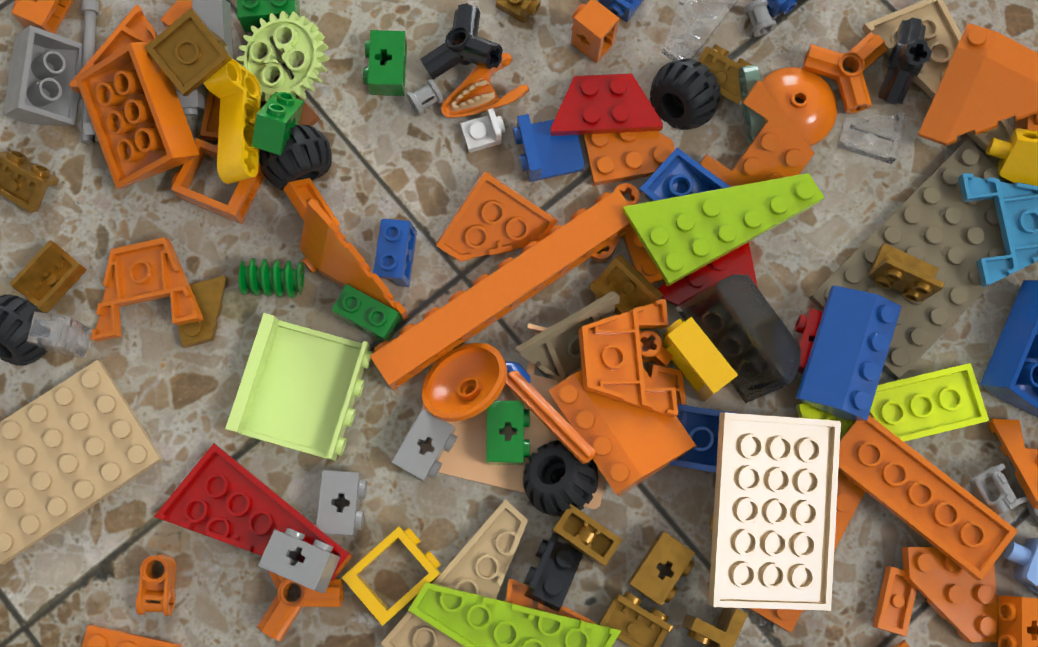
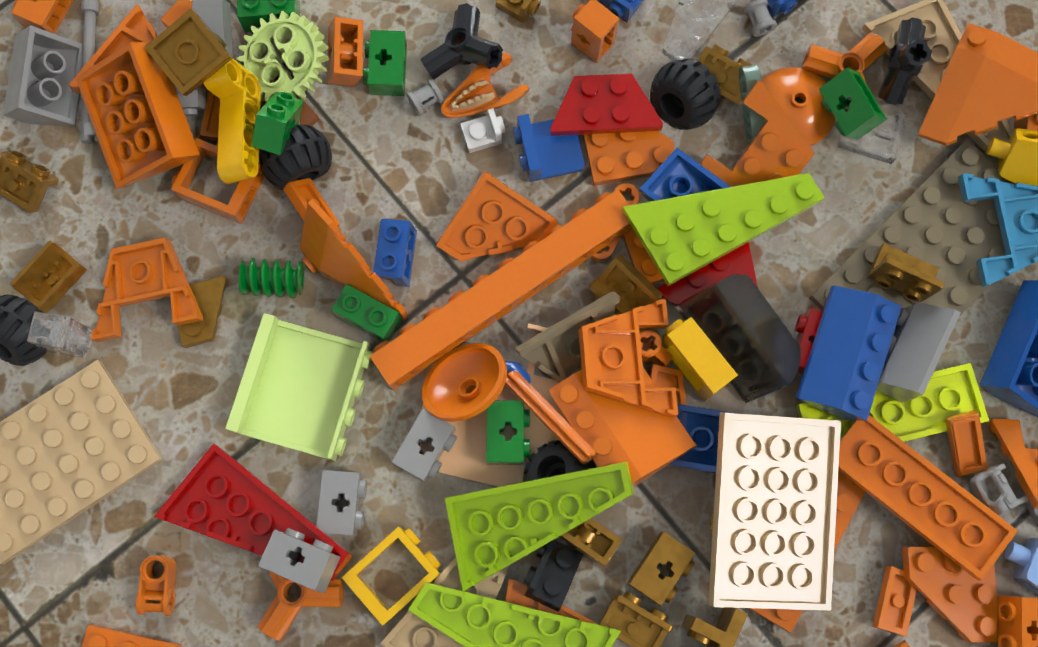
none -> orange brick [327,17,363,87]
none -> lime wing [445,461,634,591]
none -> green brick [819,67,887,140]
none -> light grey slope [877,302,961,403]
none -> orange tile [945,410,988,477]

